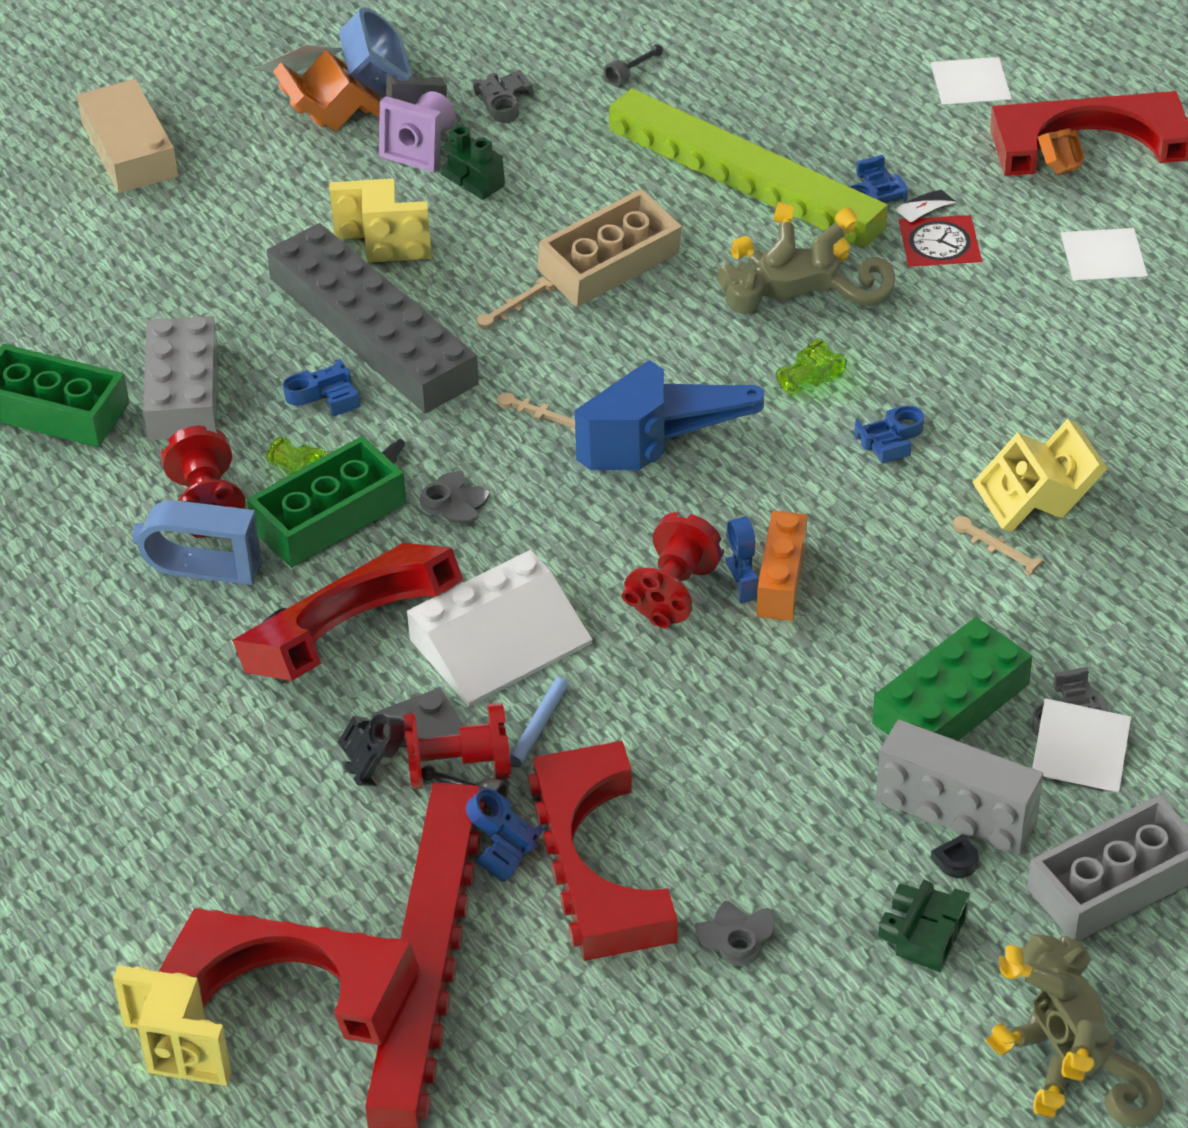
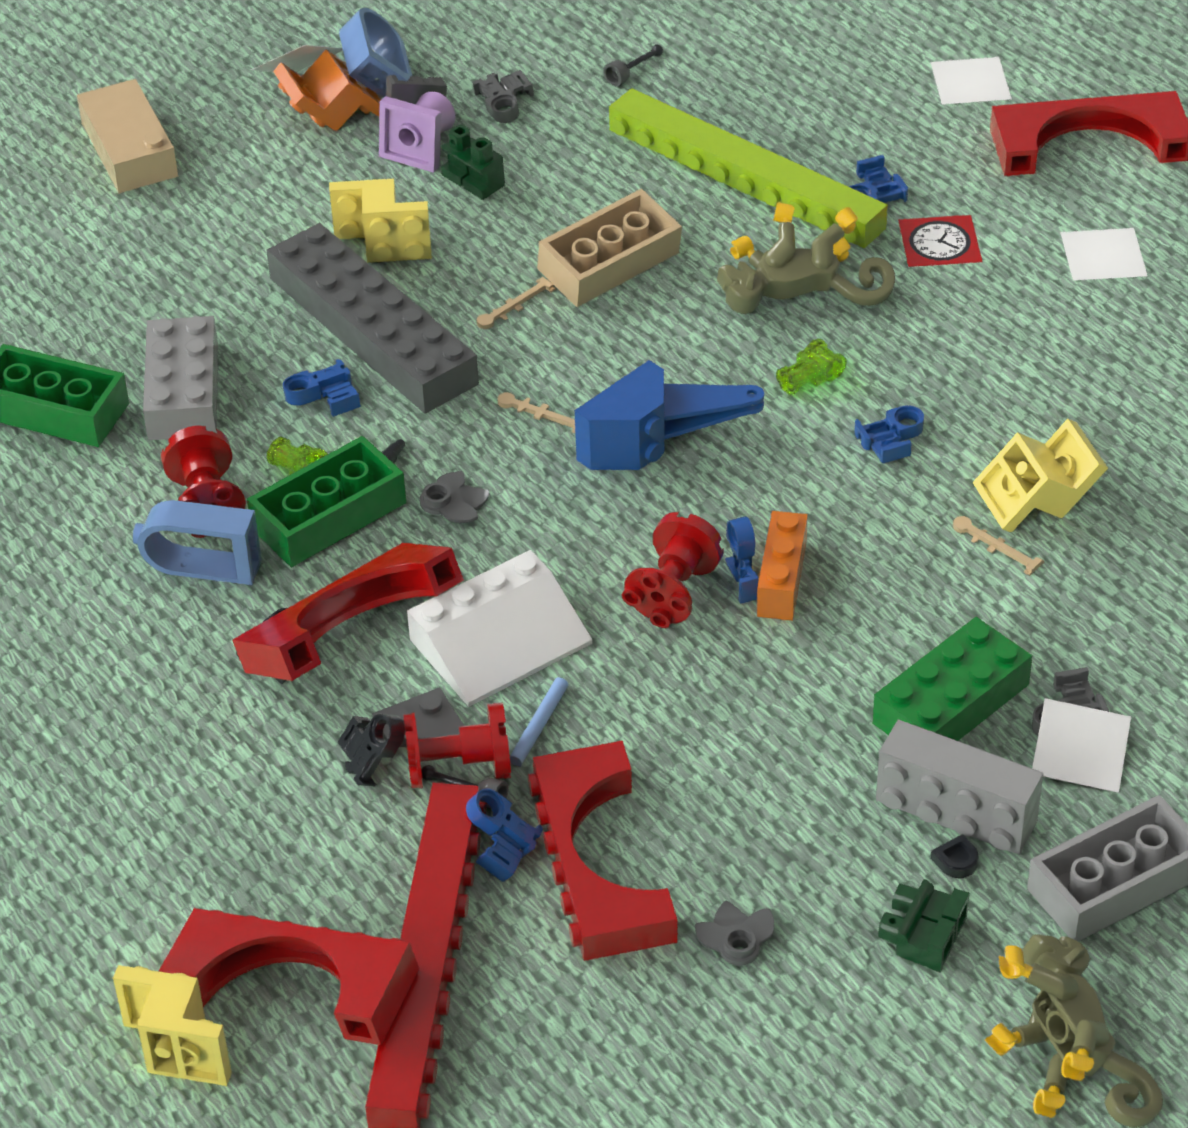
white sticker [896,190,957,222] -> none
orange piece [1038,129,1085,175] -> none

